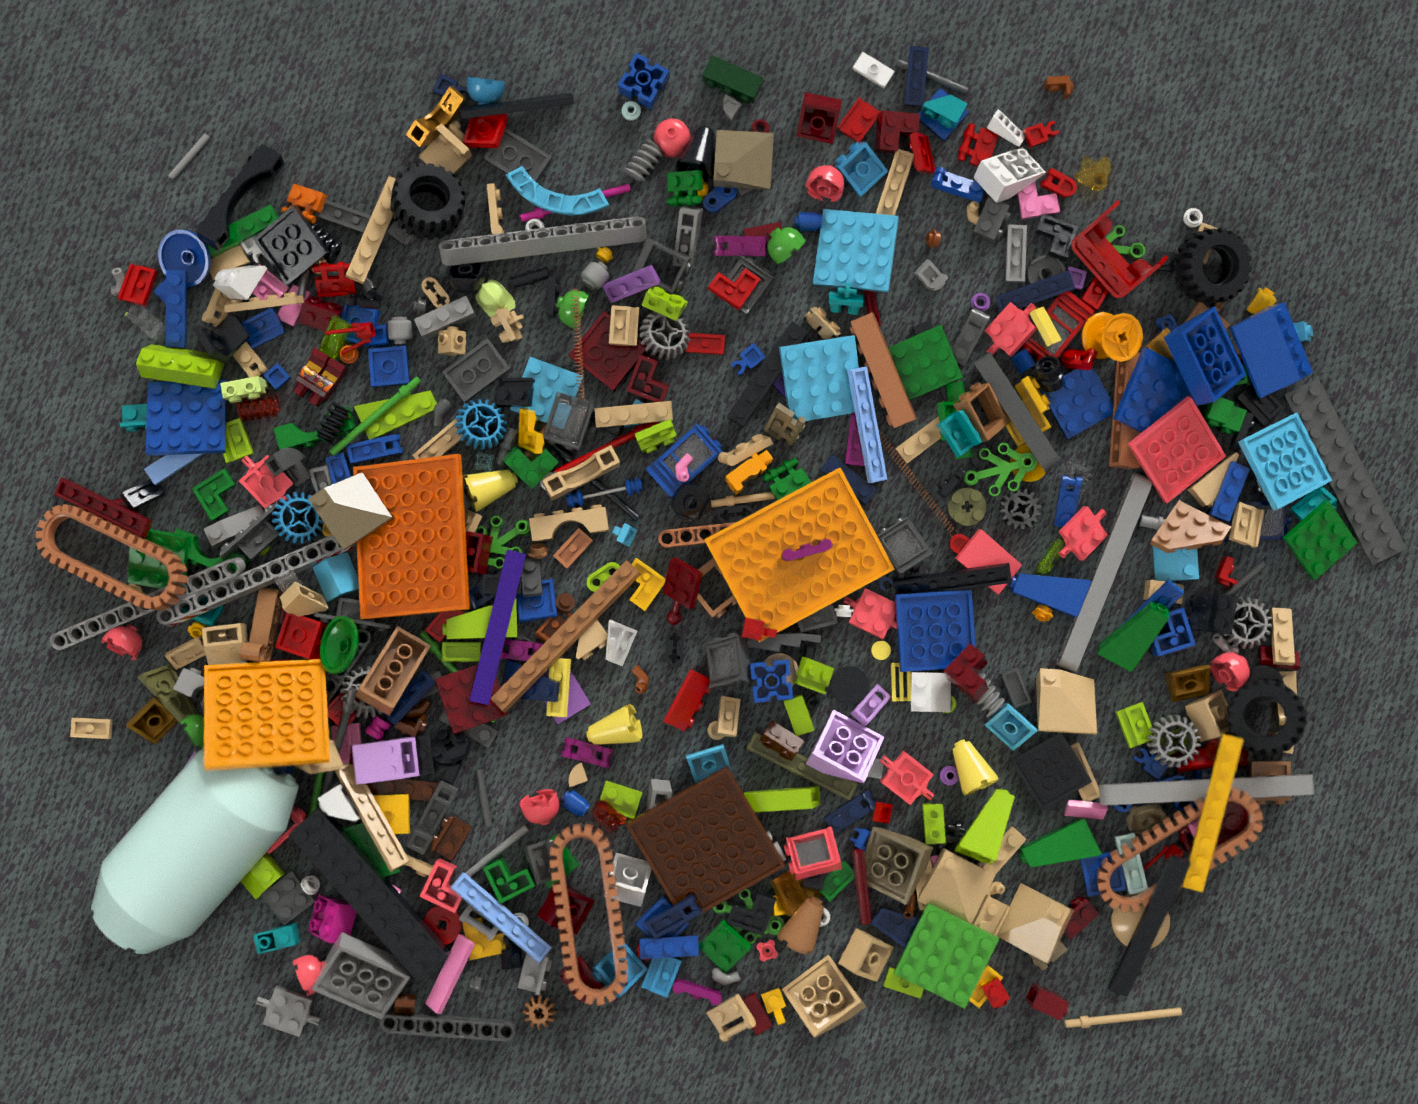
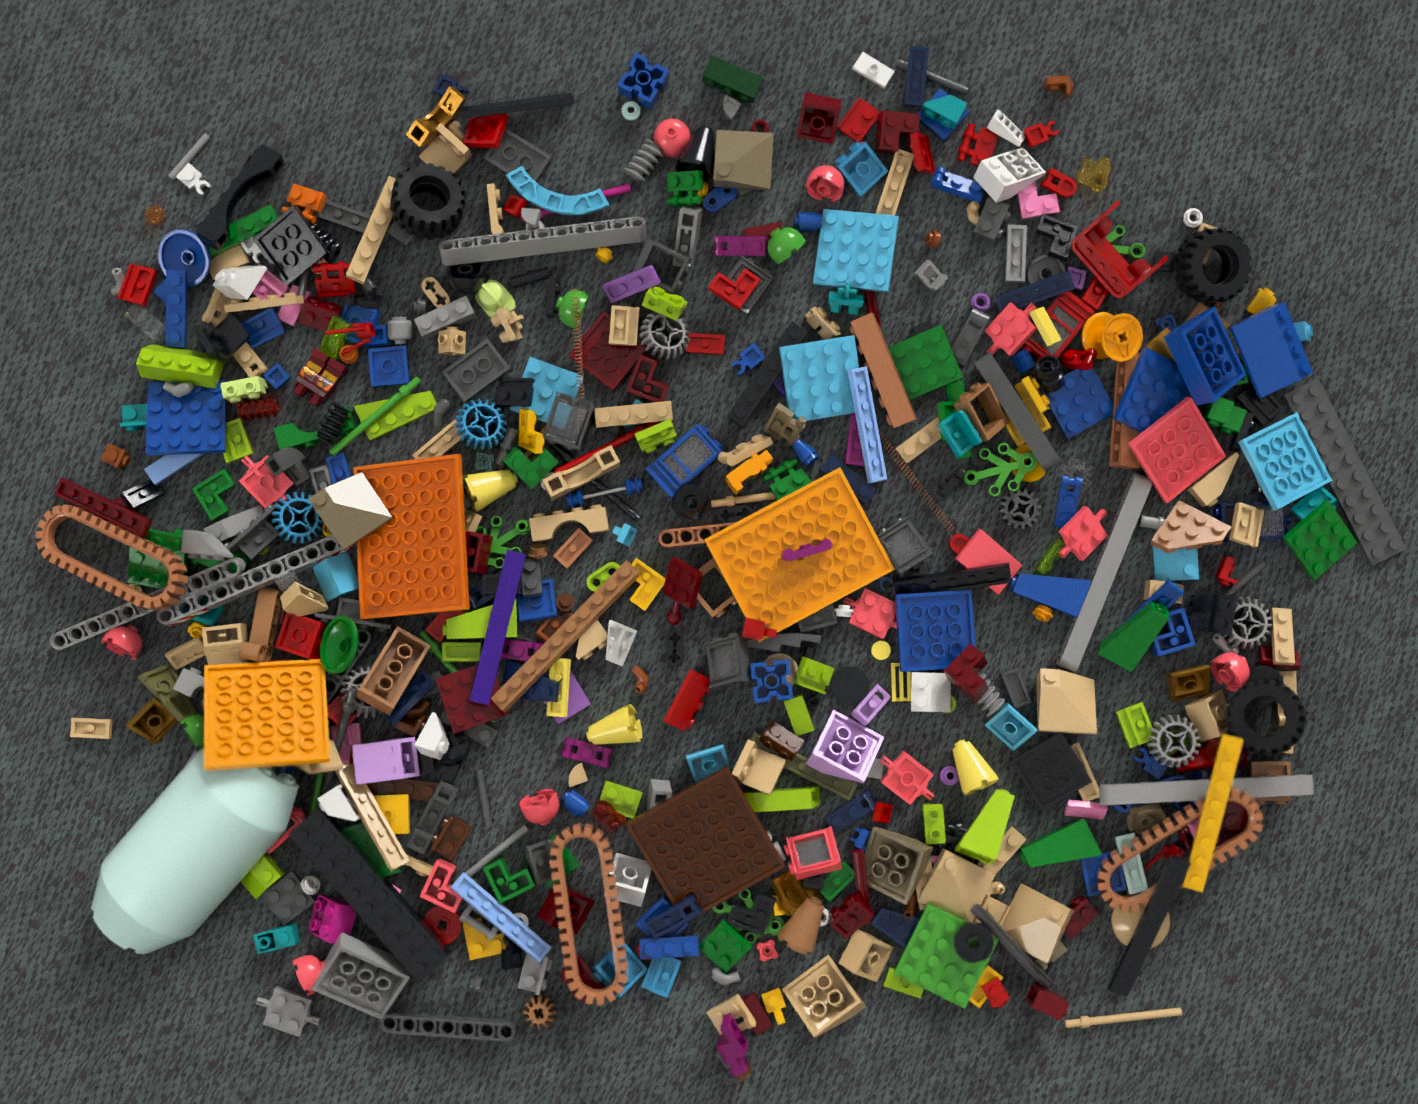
blue plate [347,434,403,464] -> none
dark pink wheel [365,715,392,741] -> none
reddish brown bracket [395,994,416,1015] -> none
bright pink tile [425,934,475,1014] -> none
dark azure cylinder [467,77,505,105] -> none
light grey head [581,261,609,290] -> none
magenta plate [672,979,722,1005] -> none
bright pink arm [675,453,694,482] -> none
tan tile [707,721,725,740] -> none
tan plate [716,696,741,738] -> none
olive plate [947,488,987,526] -> none
blue plate [1209,461,1250,522] -> none
none -> dark orange bracket [101,443,131,470]
none -> clear orange plate [145,206,165,225]
none -> light grey arm [163,381,194,397]
none -> white plate [176,163,212,196]
none -> light grey slope [181,530,233,561]
none -> white slope [415,712,449,760]
none -> red tile [503,194,528,218]
none -> light grey tile [521,208,541,229]
none -> magenta plate [715,1013,751,1080]
none -> tan bracket [732,739,786,795]
none -> blue cone [791,438,819,467]
none -> dark red bracket [829,892,874,939]
none -> black plate [953,922,994,963]
none -> dark grey axle [970,904,1052,988]

